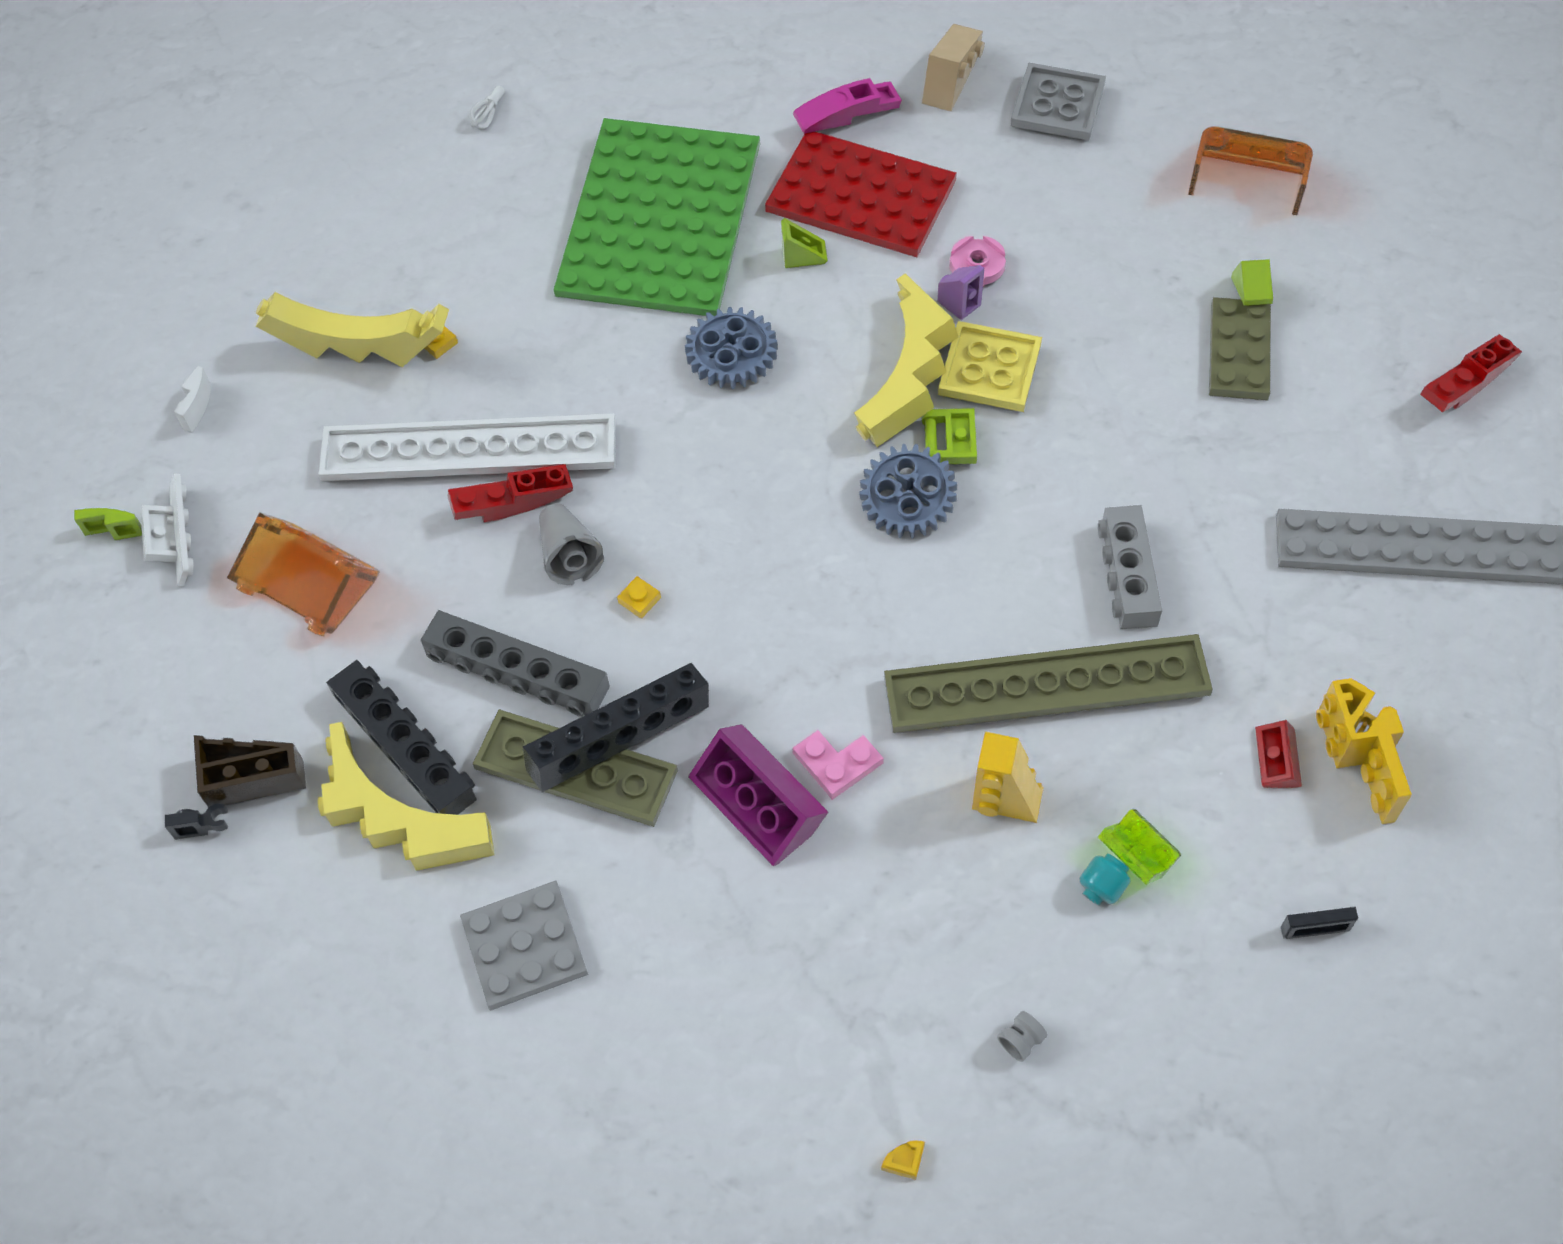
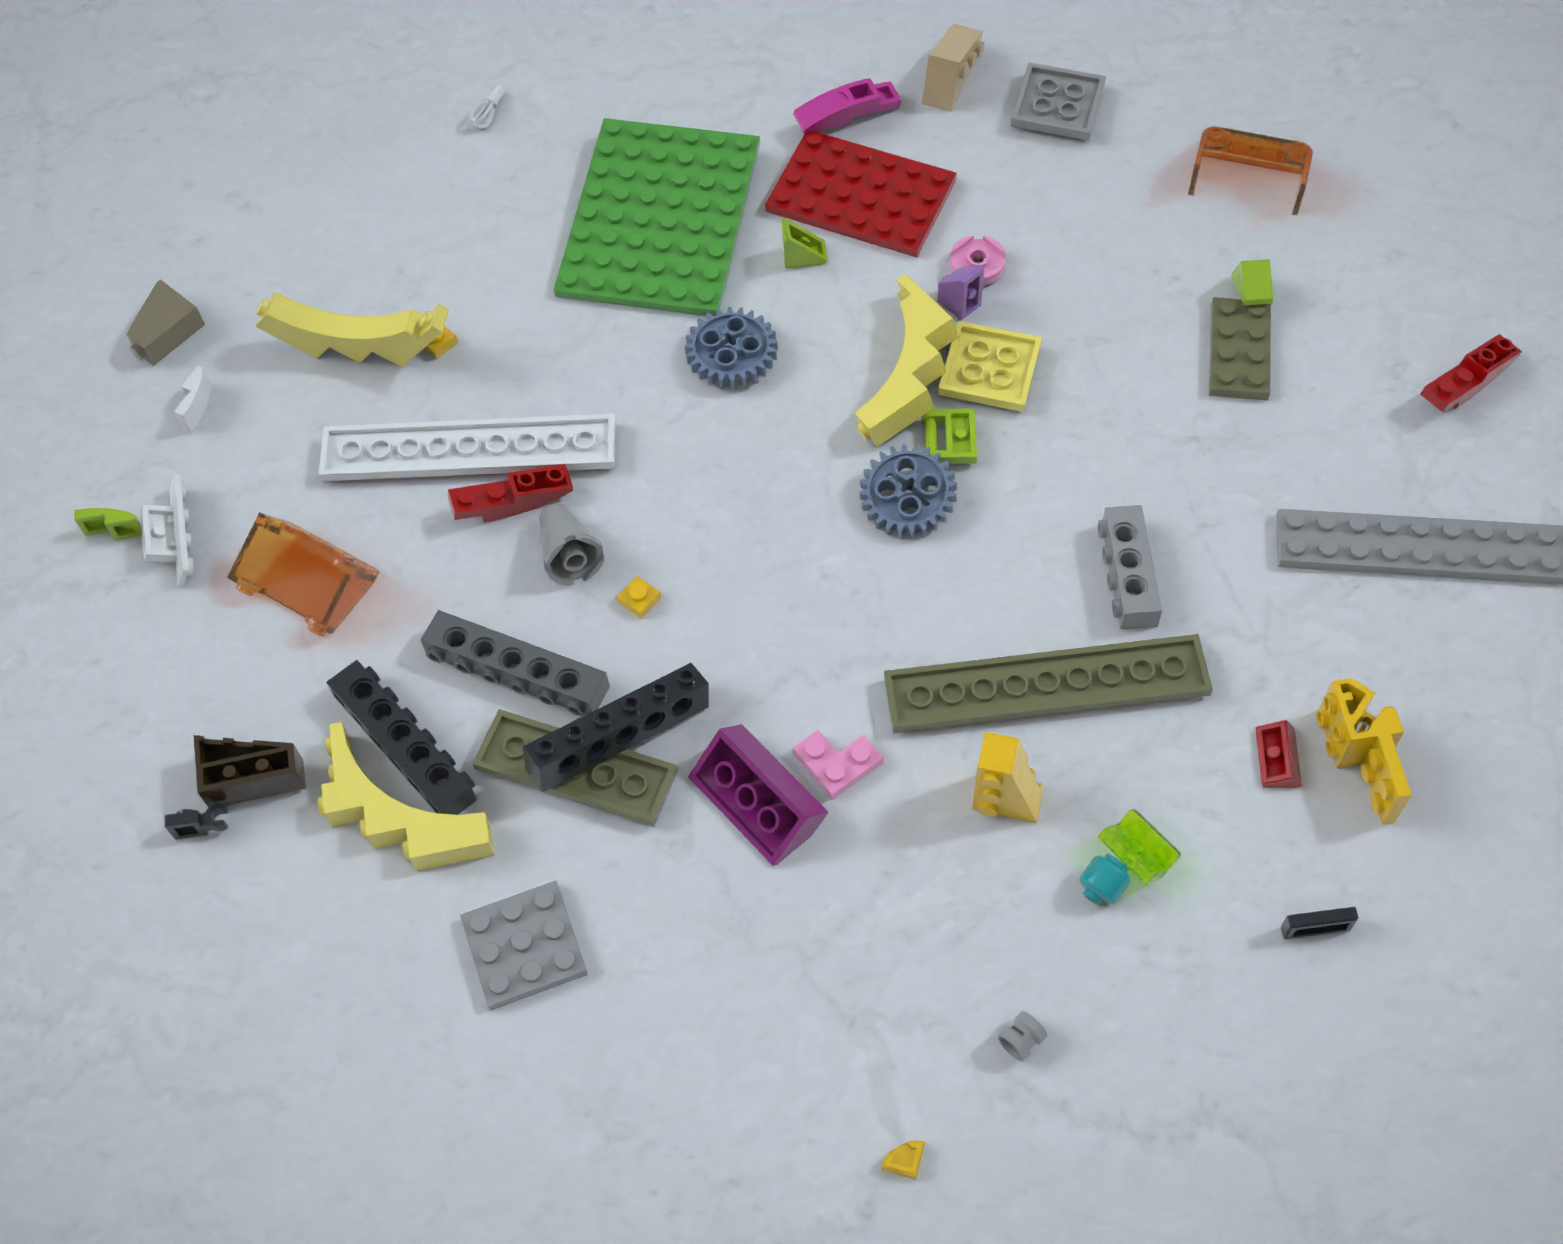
none -> dark tan slope [126,279,205,366]

